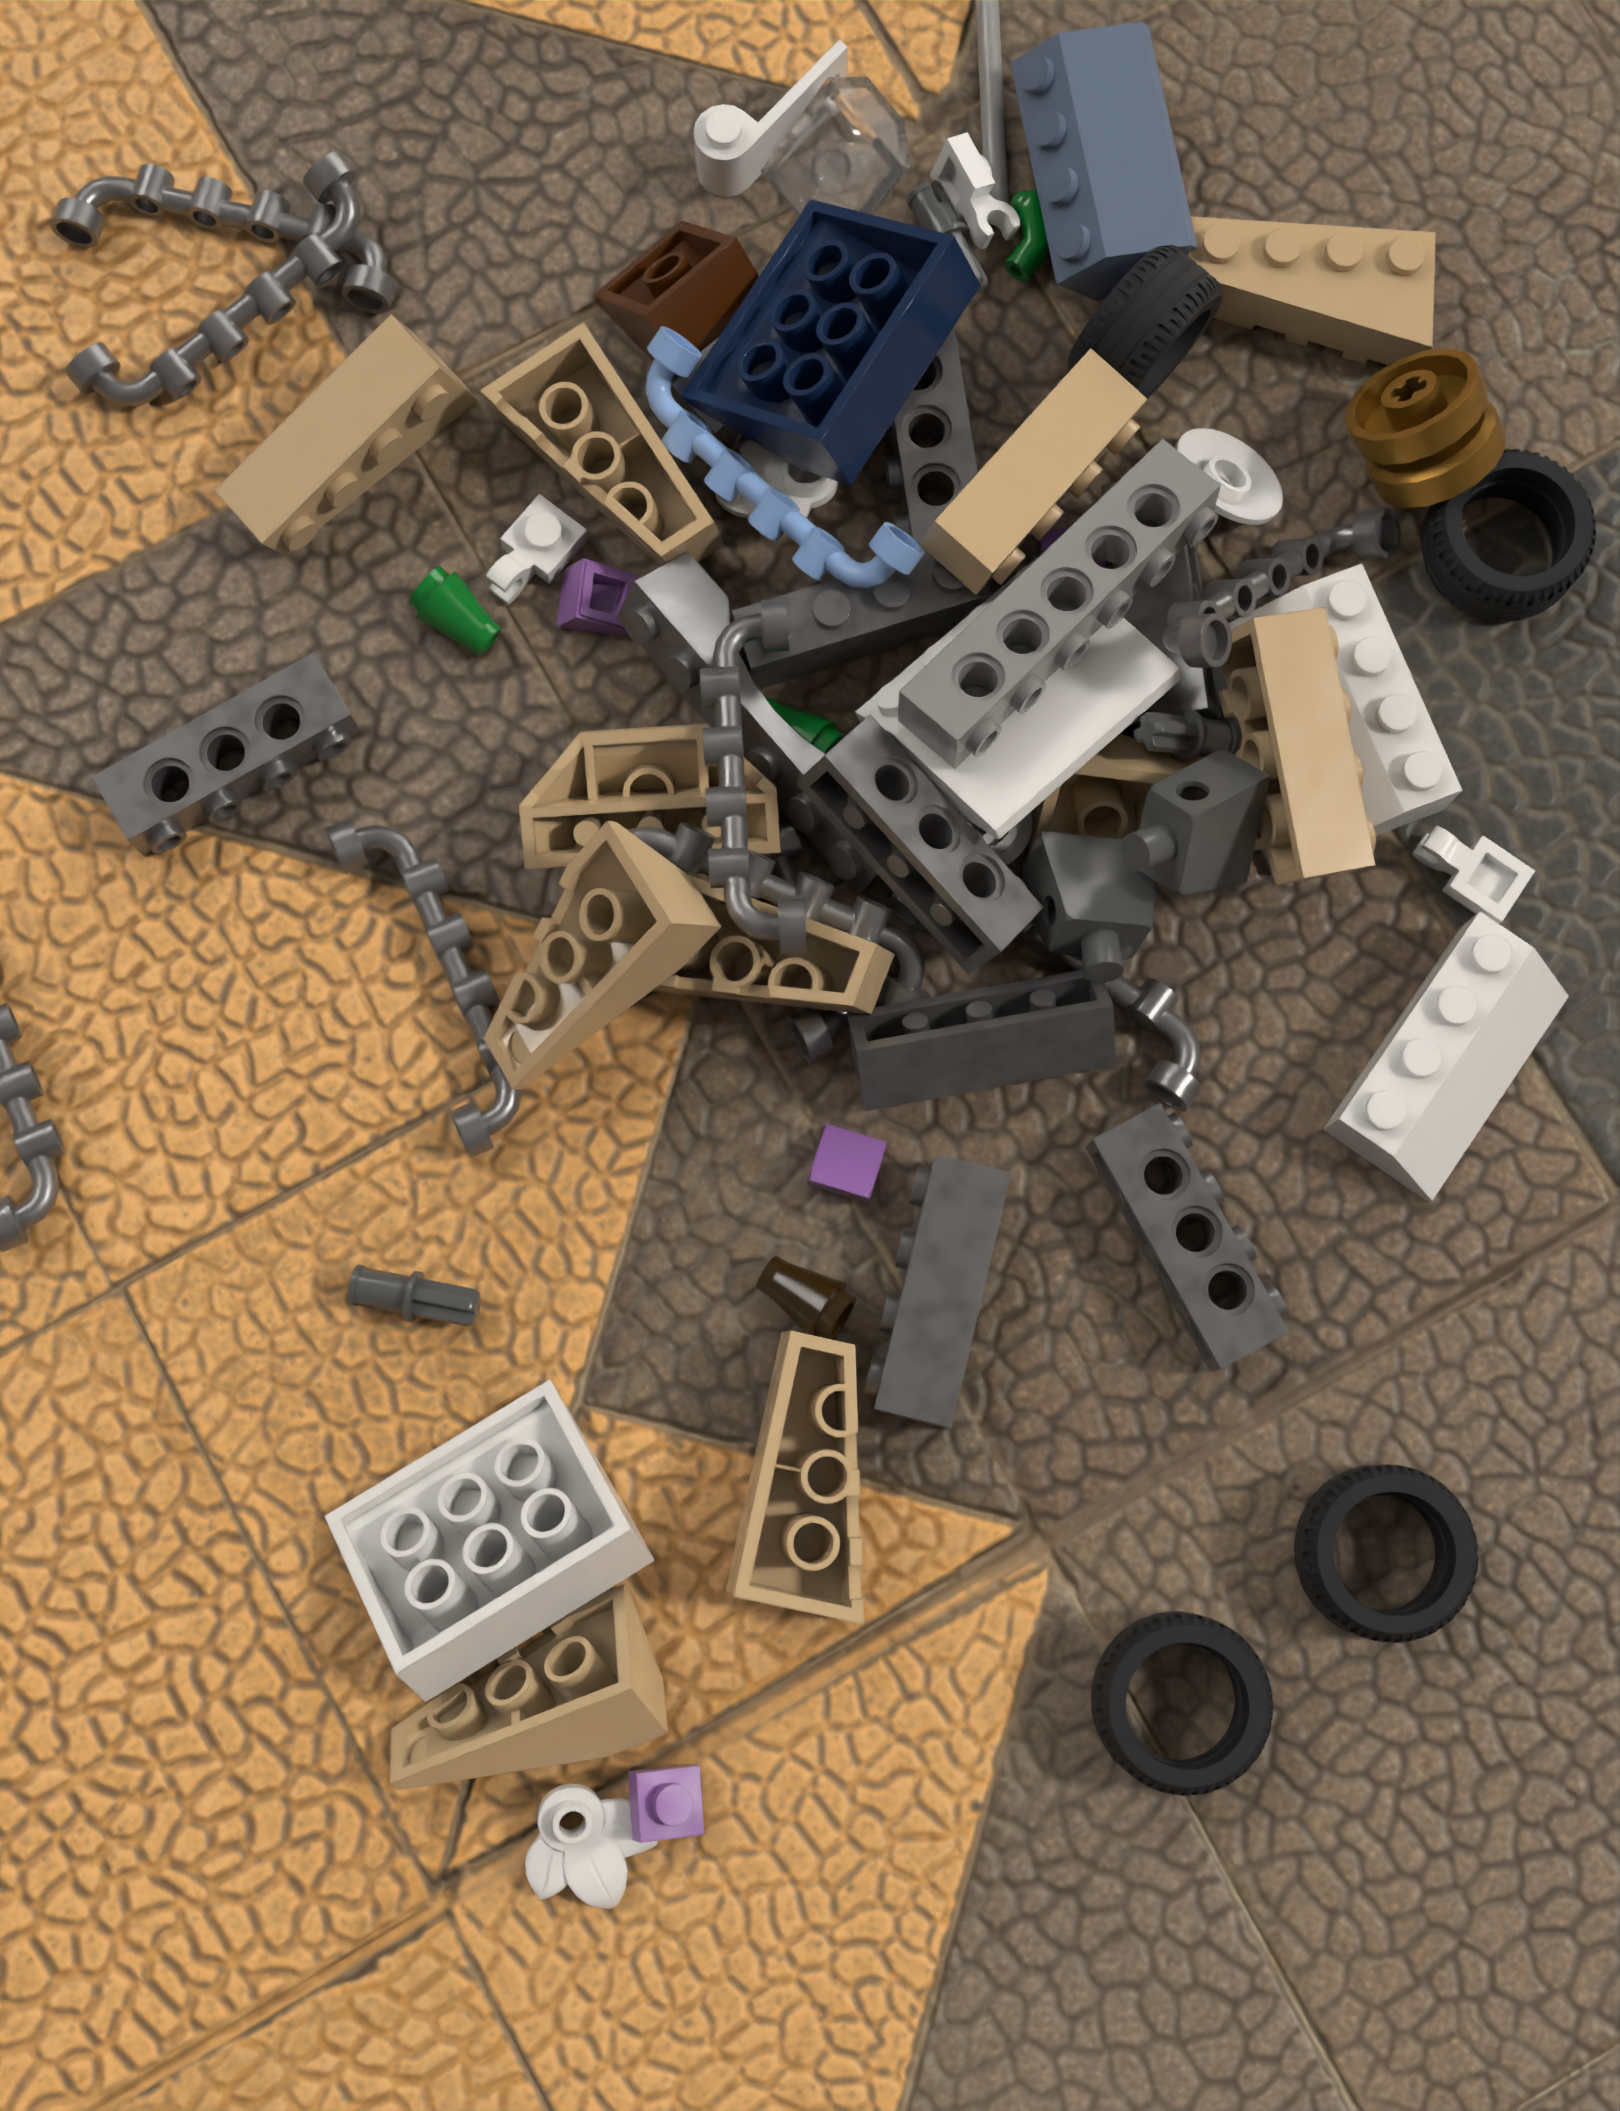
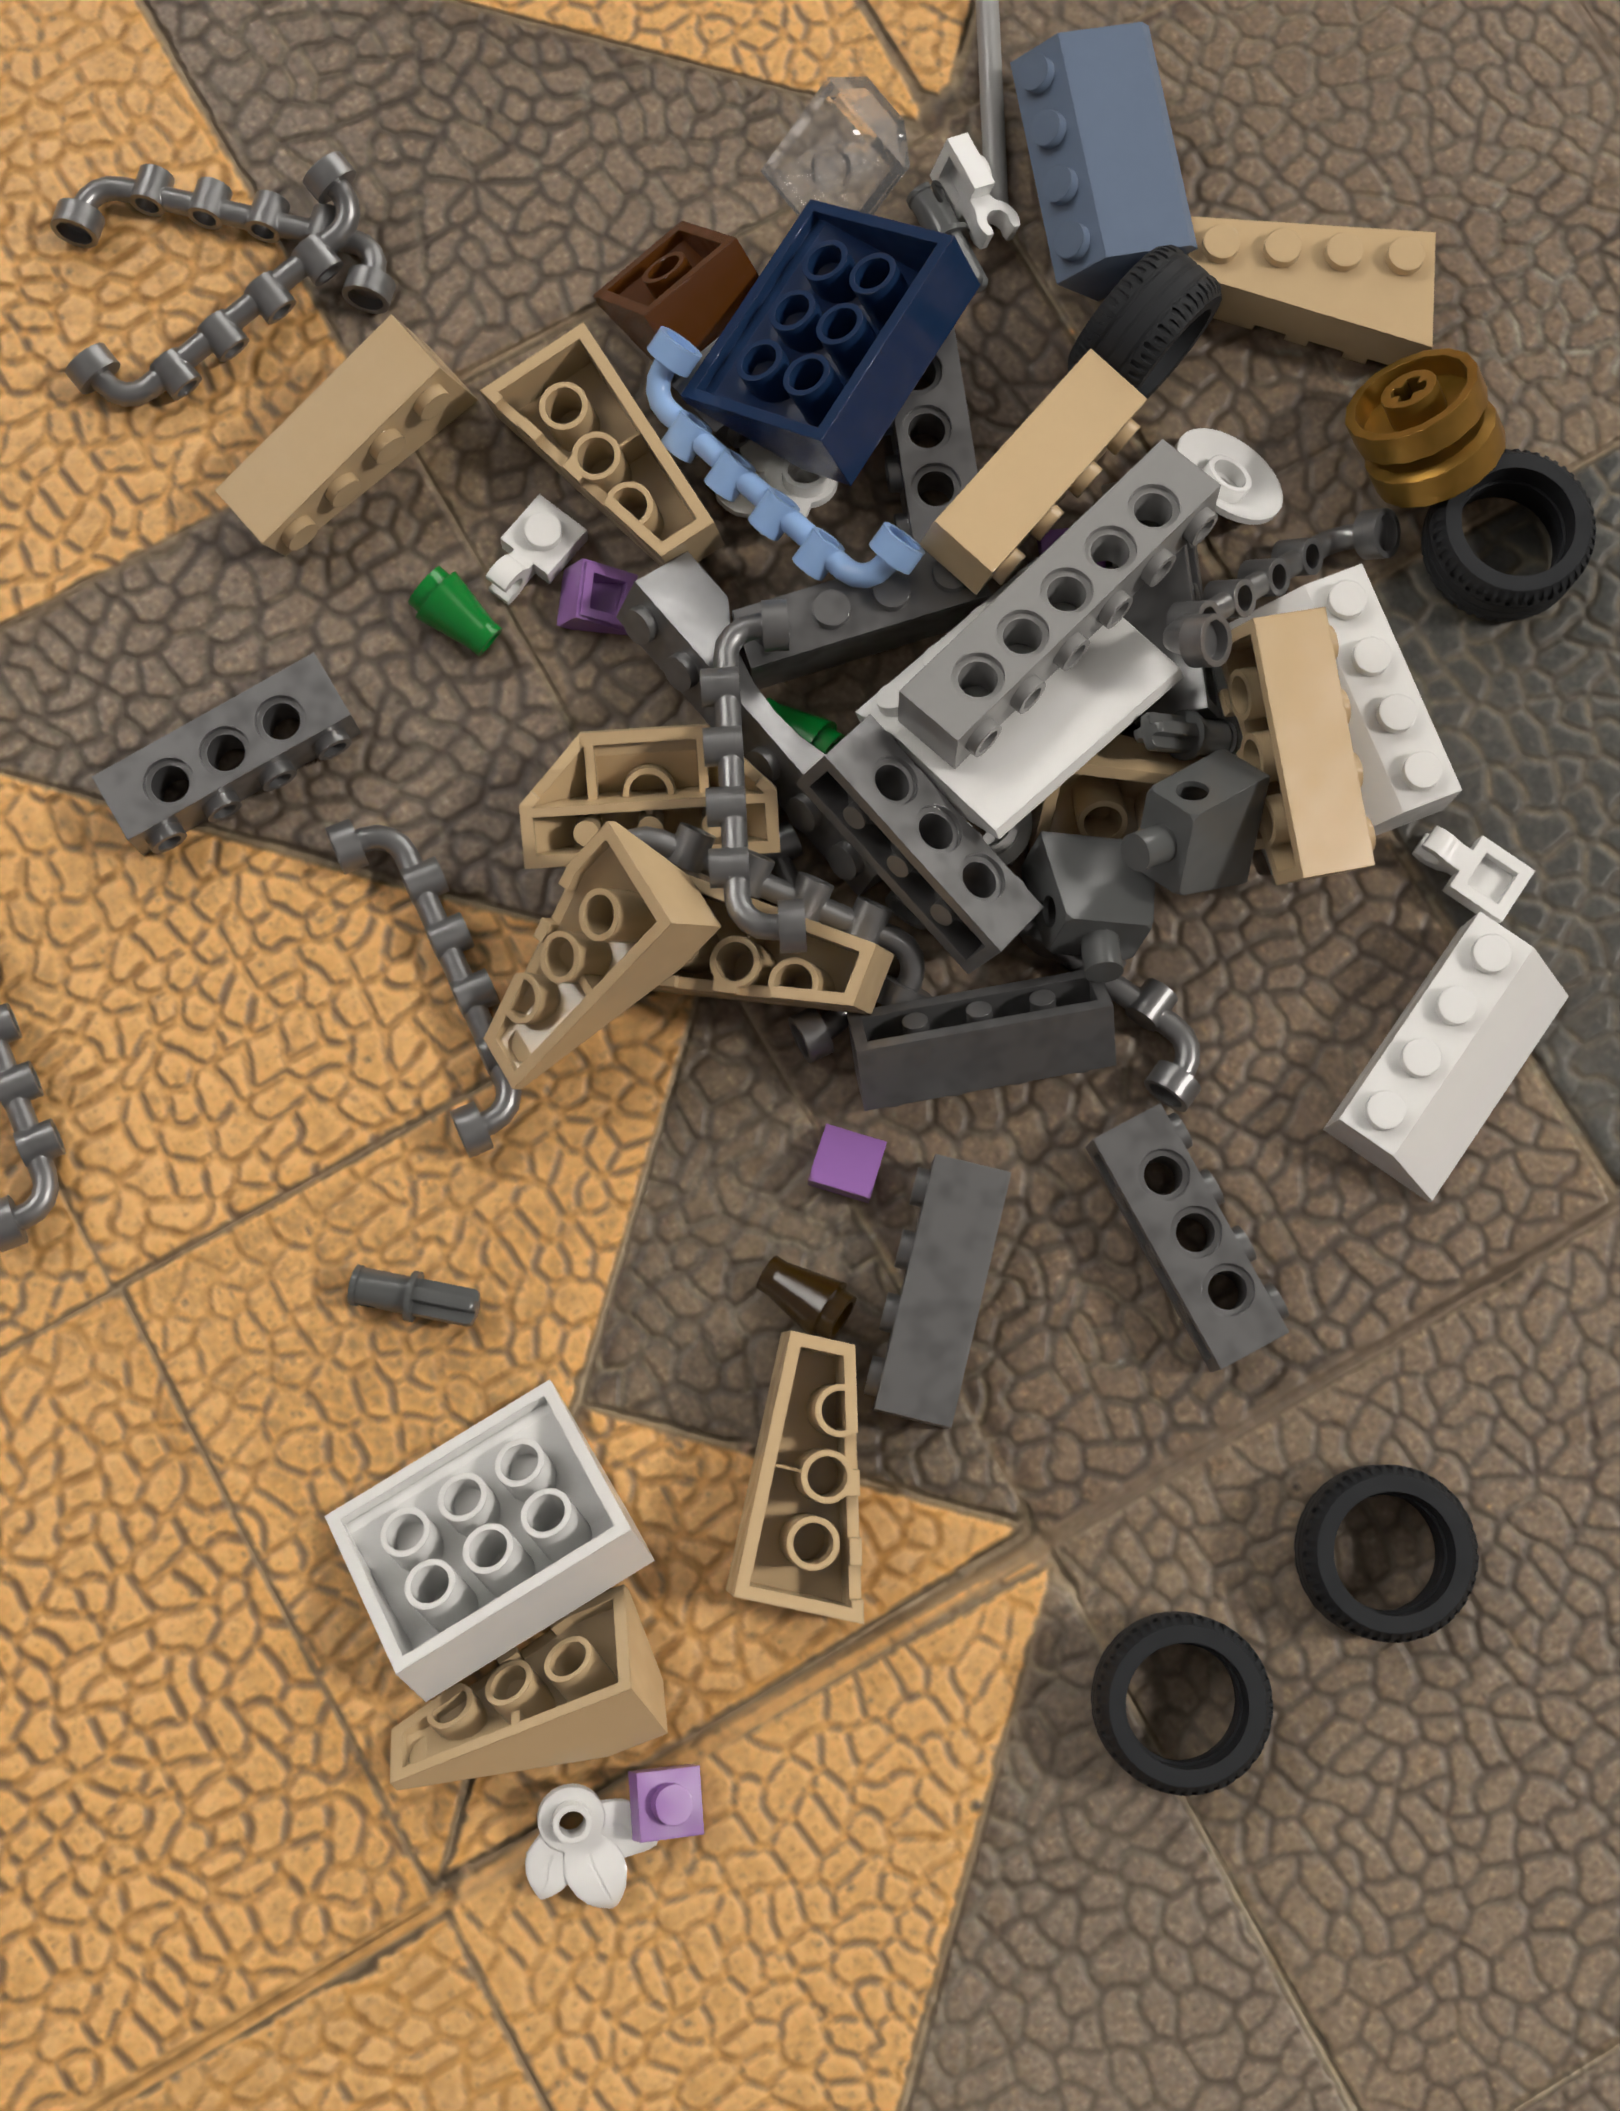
white door [693,40,850,197] -> none
green arm [1004,189,1050,282] -> none

